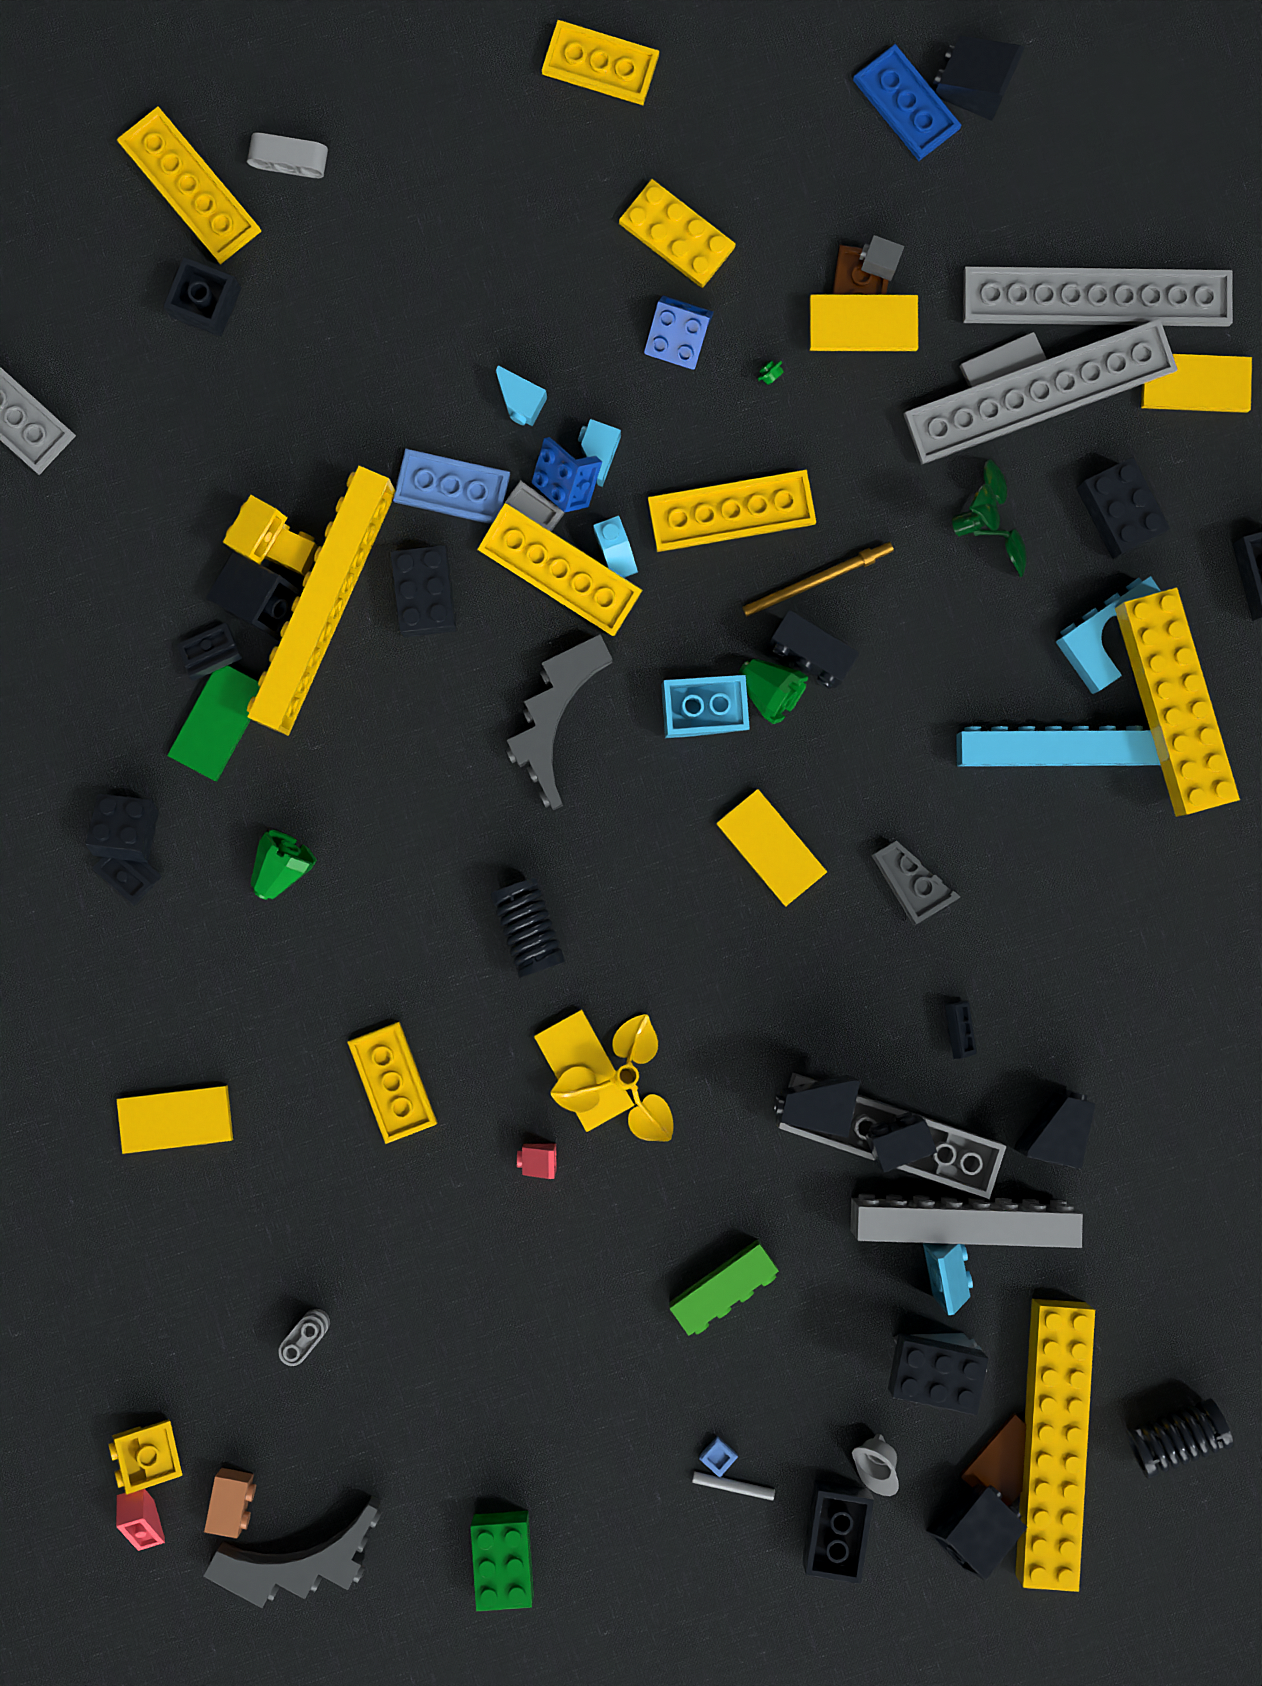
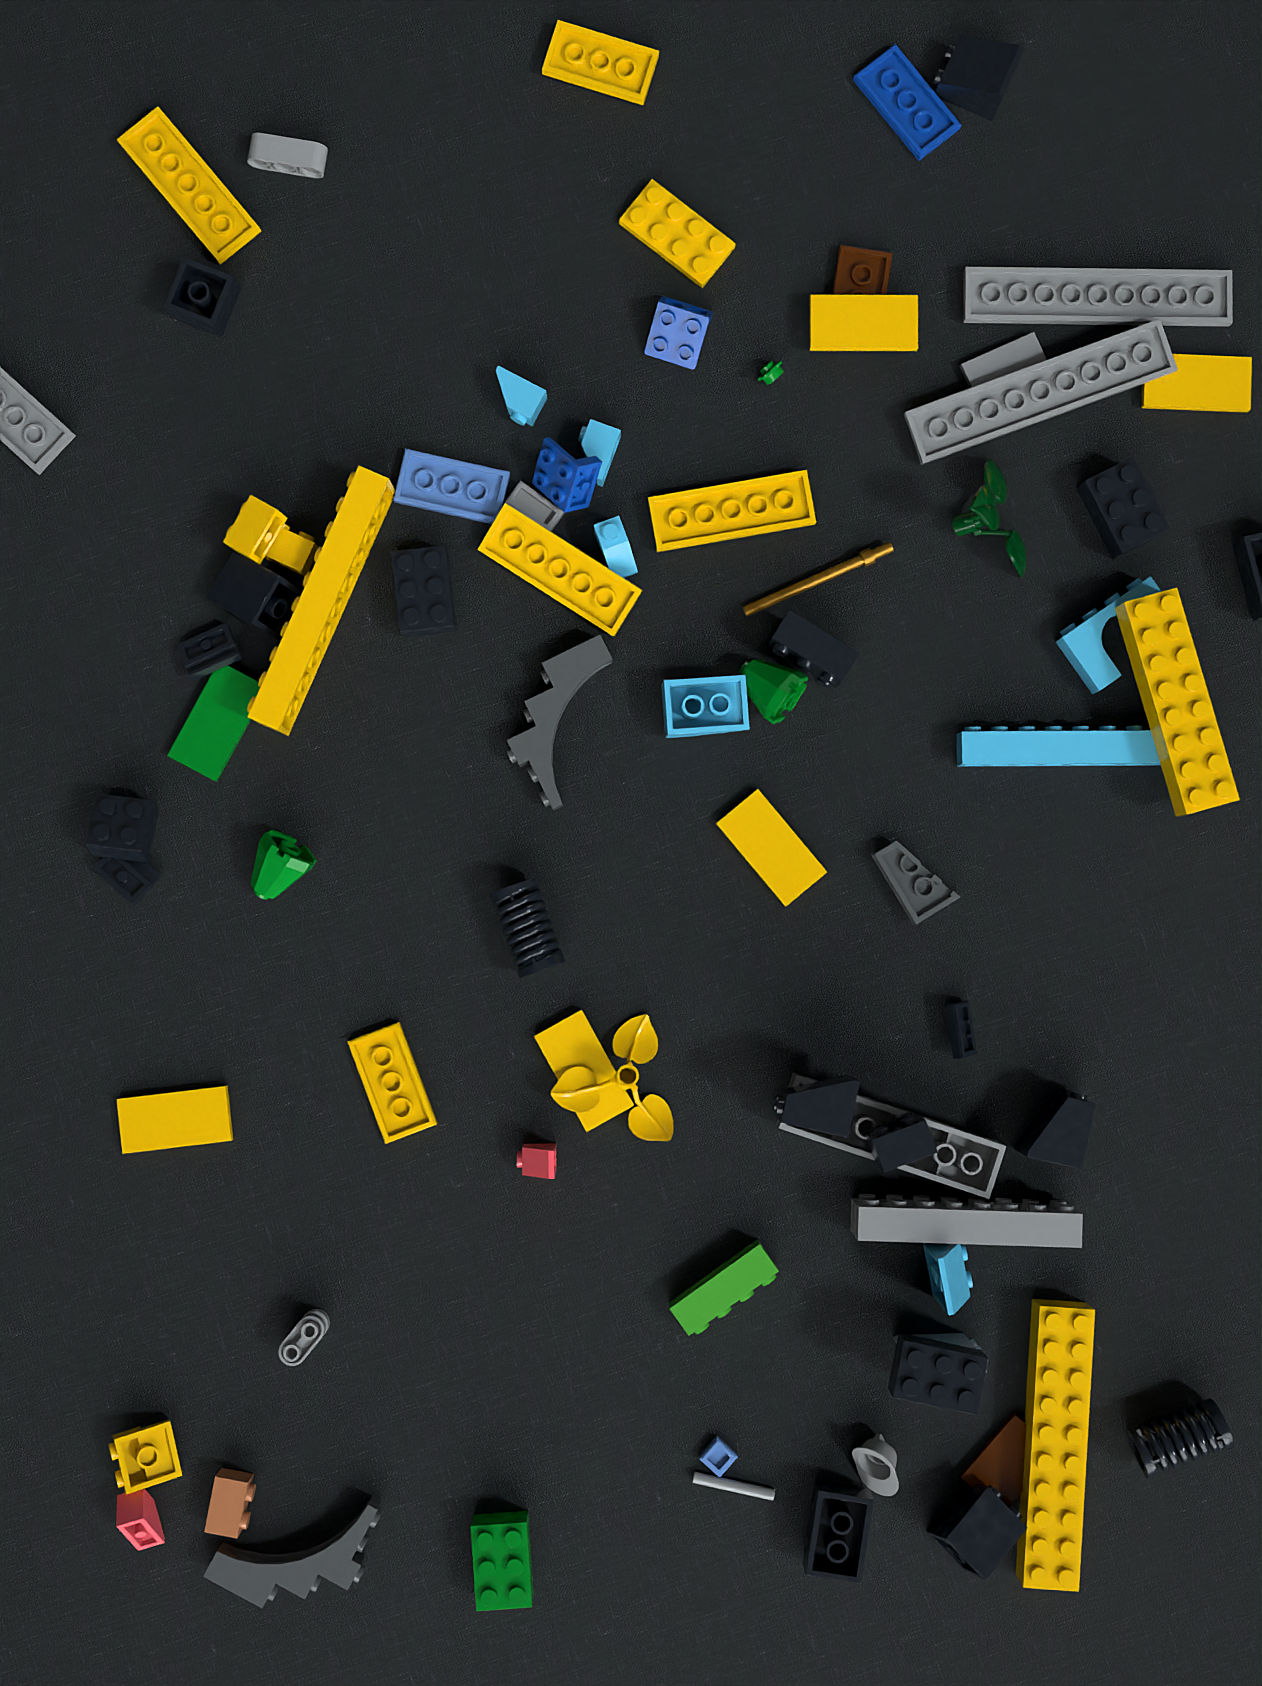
dark grey brick [859,235,904,281] -> none

